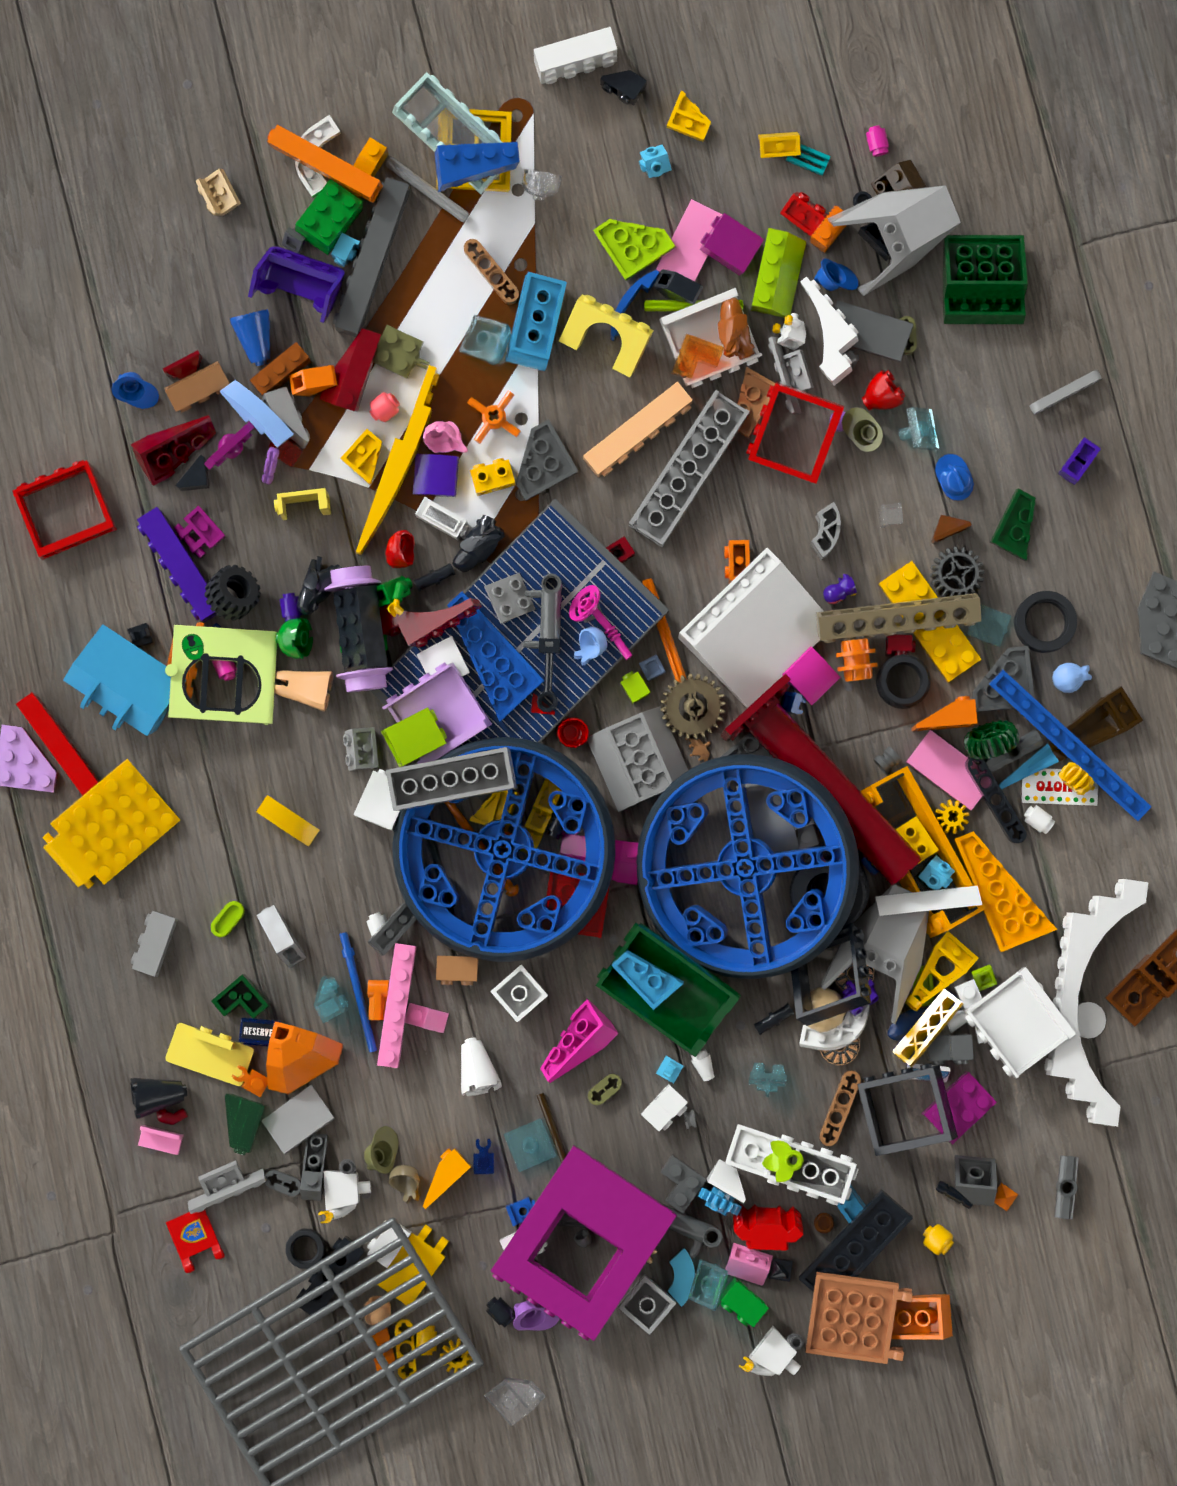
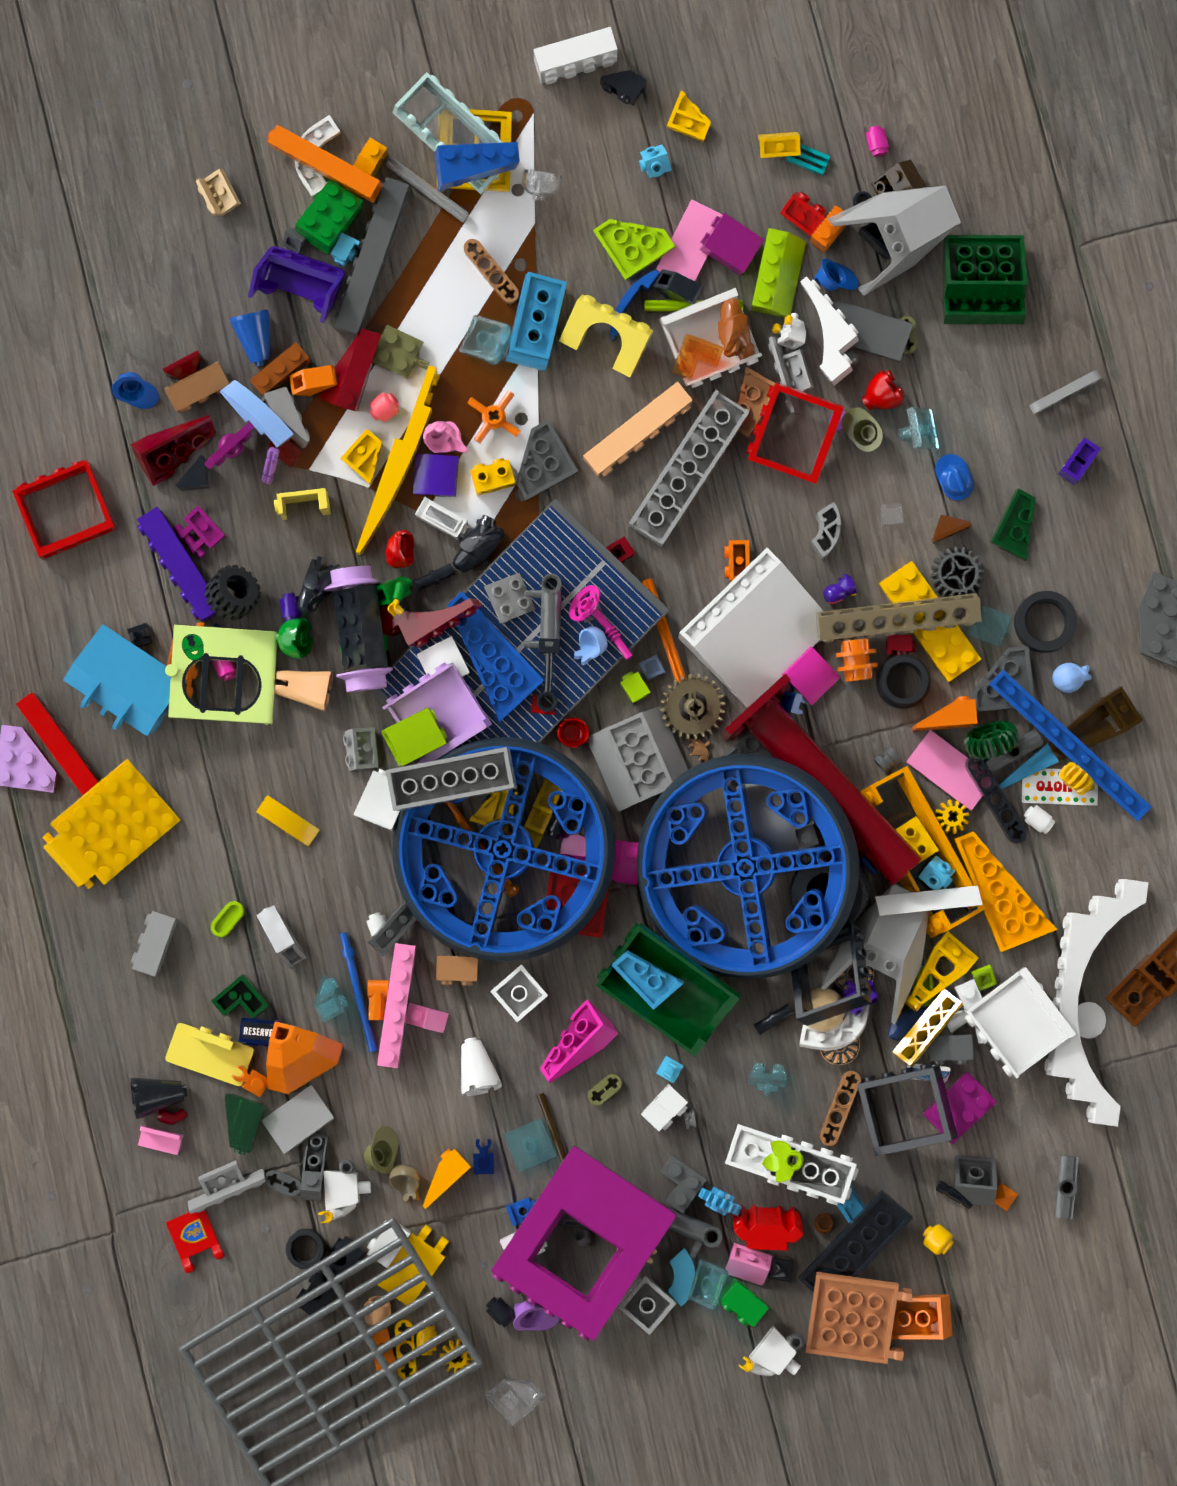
white cone [691,1049,715,1081] -> none
white slope [706,1159,746,1203] -> none

